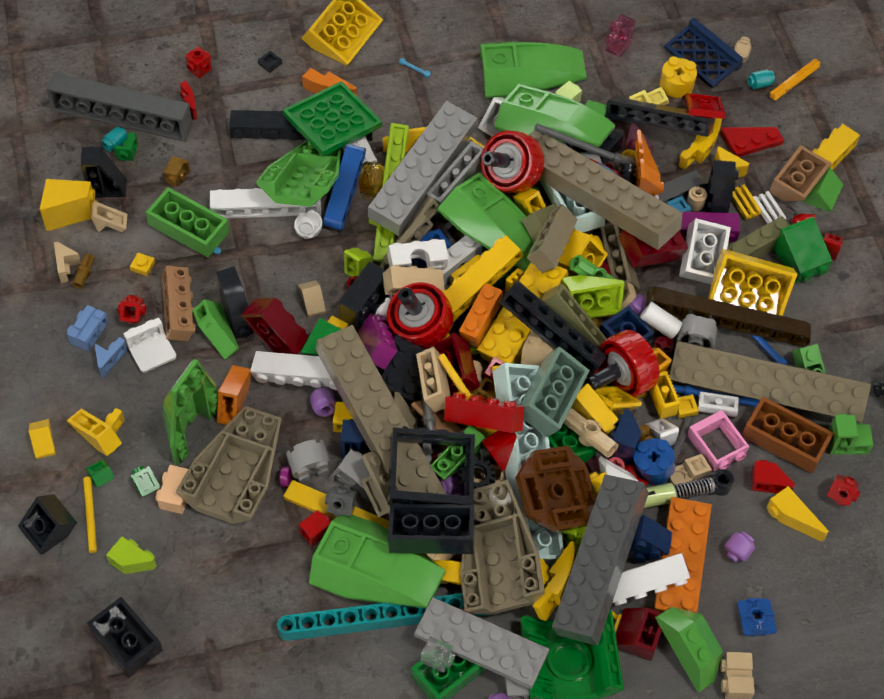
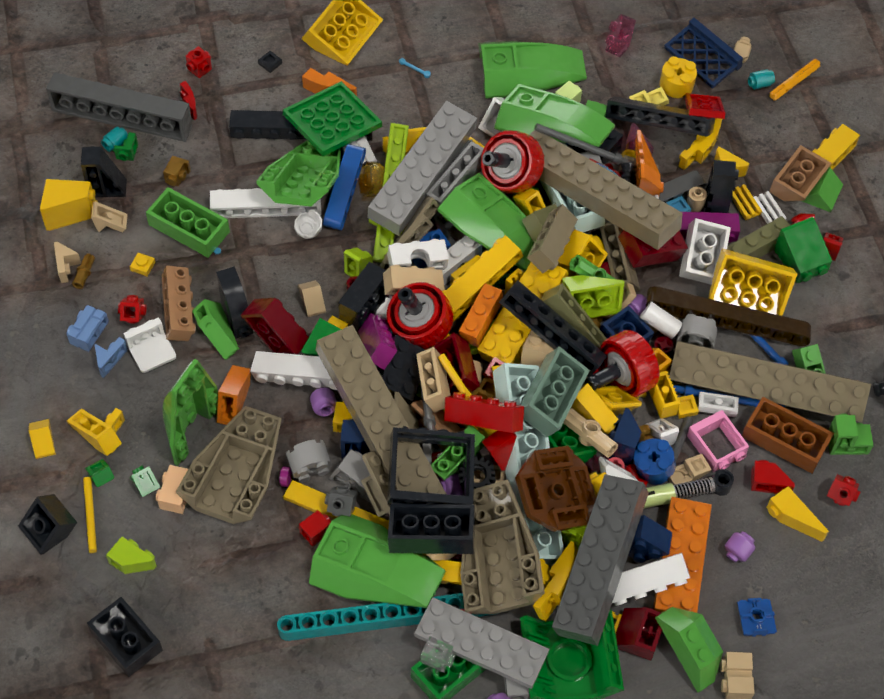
red wing [720,127,784,157] -> none

